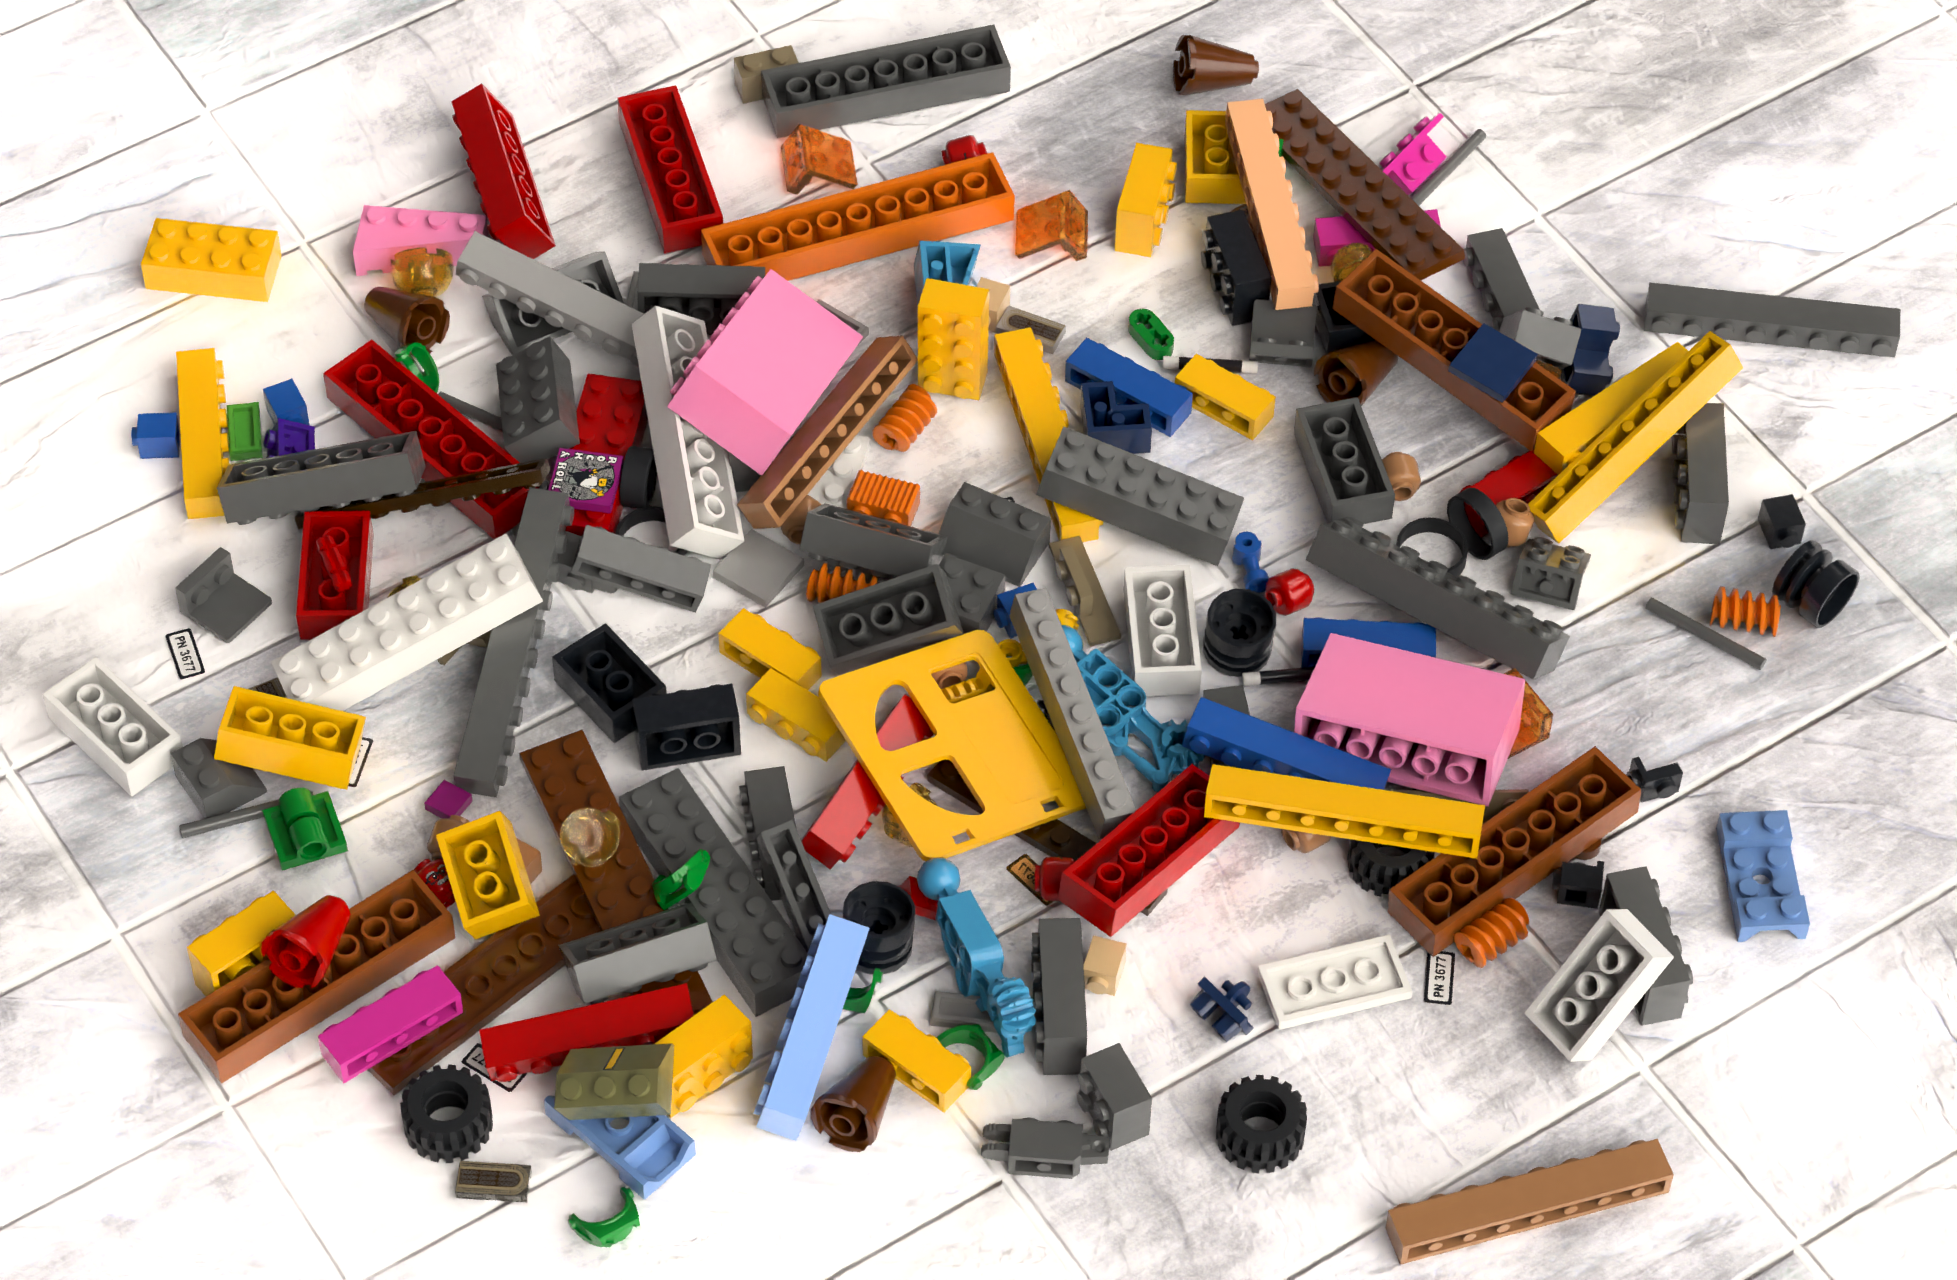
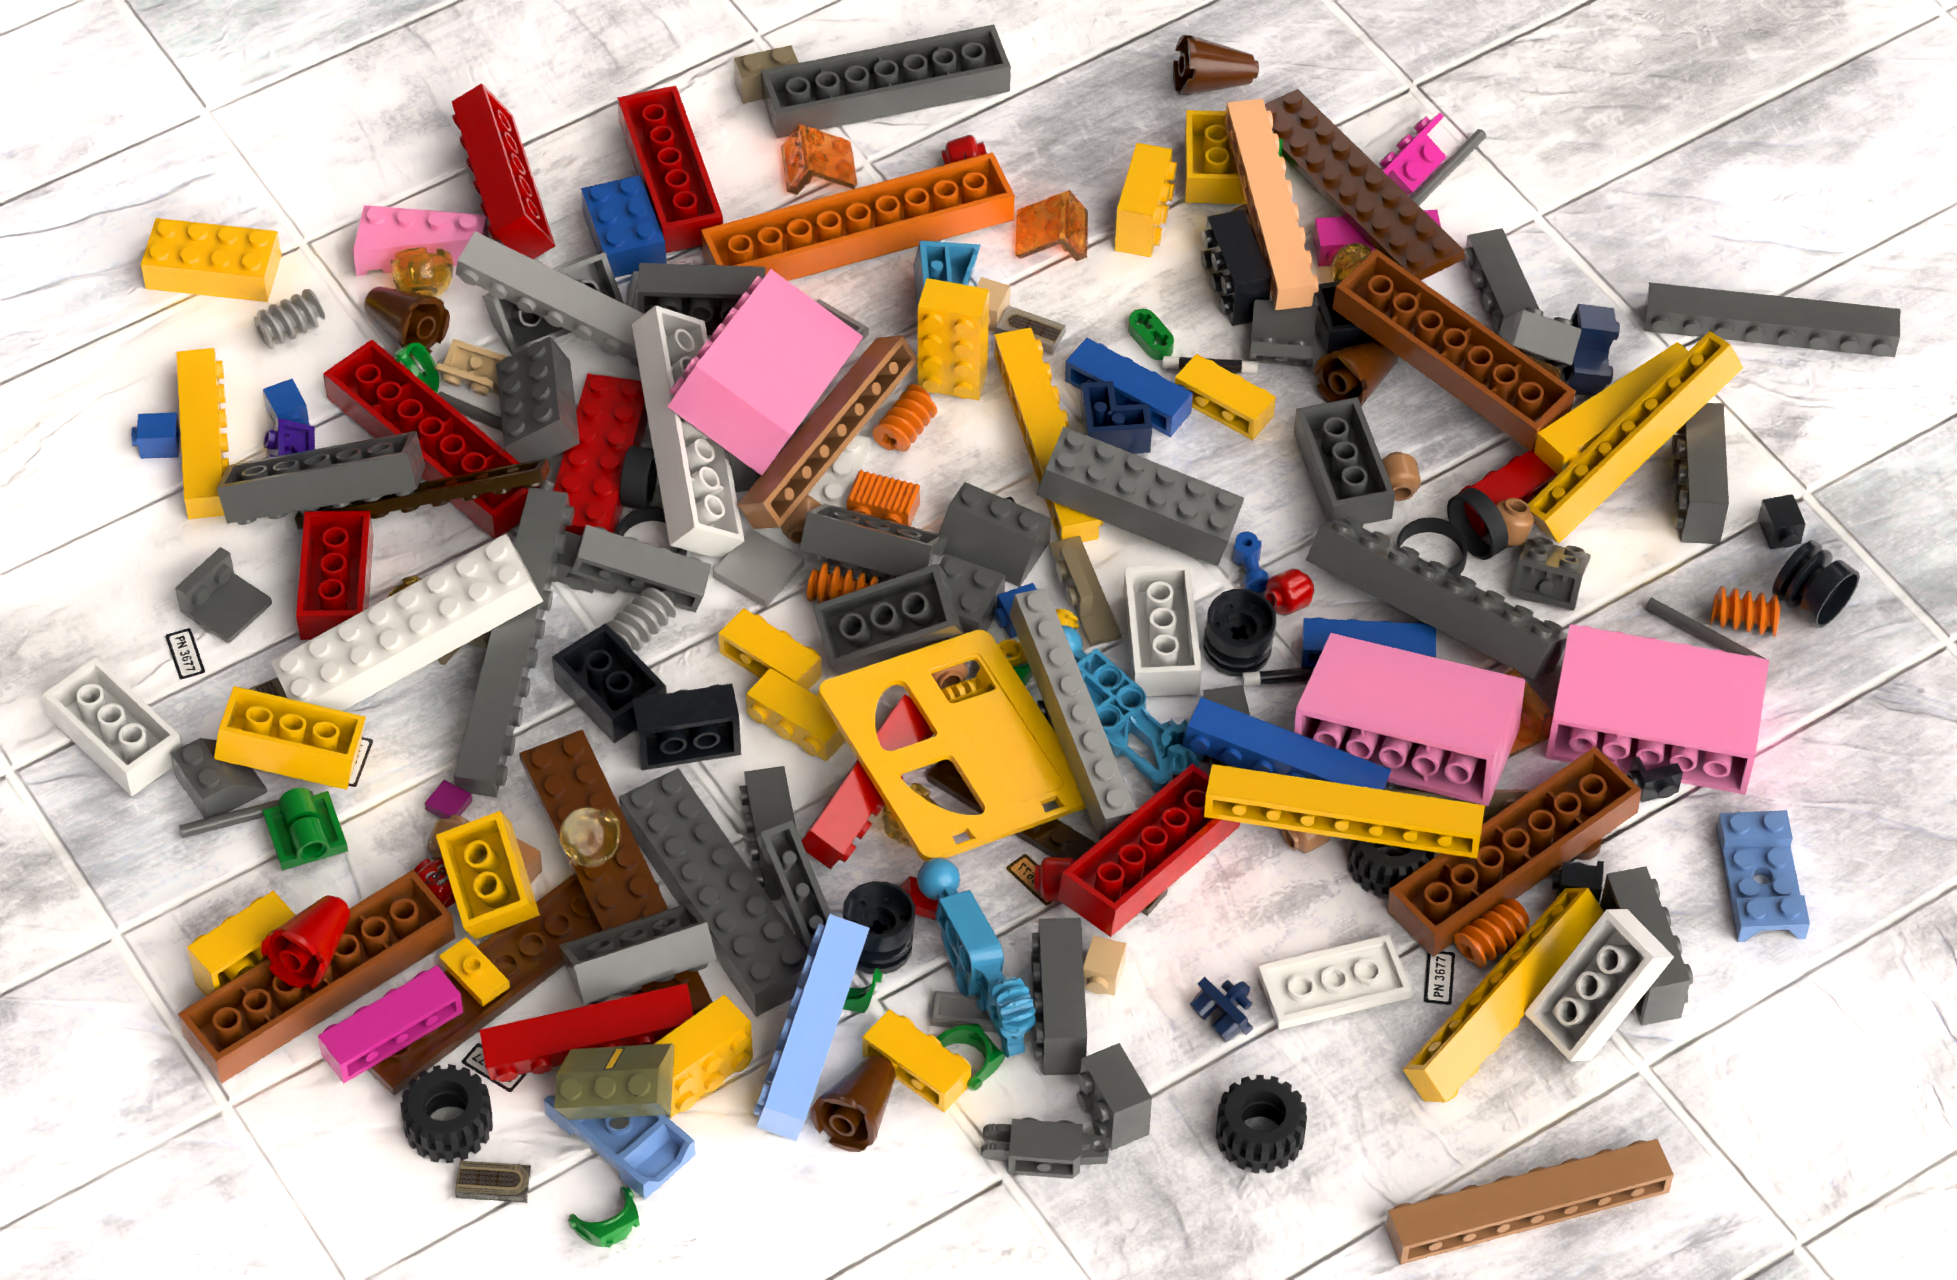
bright green tile [226,402,263,461] -> none
red axle [316,535,352,592] -> none
tile [548,448,624,513] -> none
green helmet [652,849,710,910] -> none
dark blue tile [1448,323,1538,403] -> none
none -> light grey piece [253,288,325,349]
none -> tan bracket [435,339,508,396]
none -> yellow plate [439,937,510,1007]
none -> blue brick [581,175,667,278]
none -> light grey piece [607,587,676,651]
none -> yellow brick [1402,888,1604,1103]
none -> bright pink brick [1546,624,1769,795]

